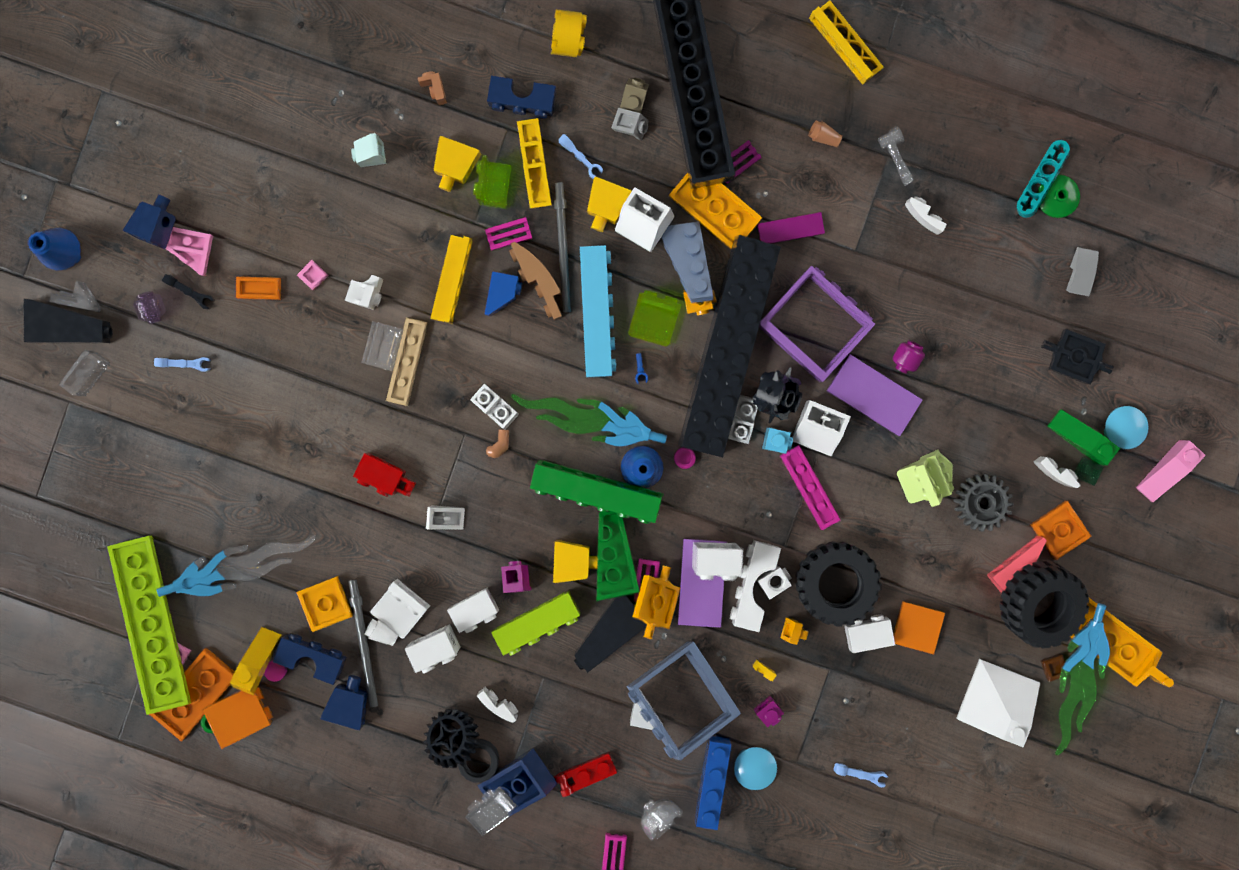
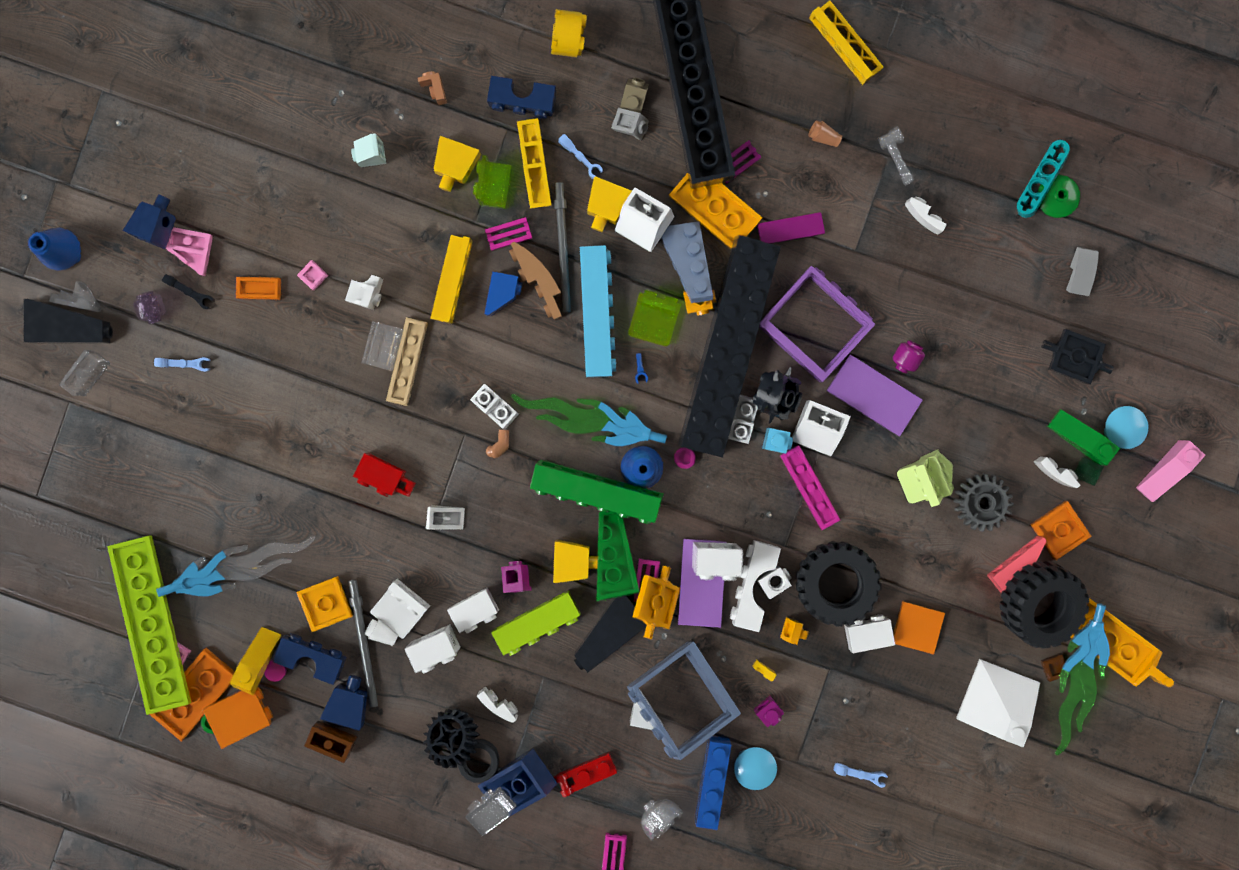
none -> reddish brown brick [304,721,357,763]

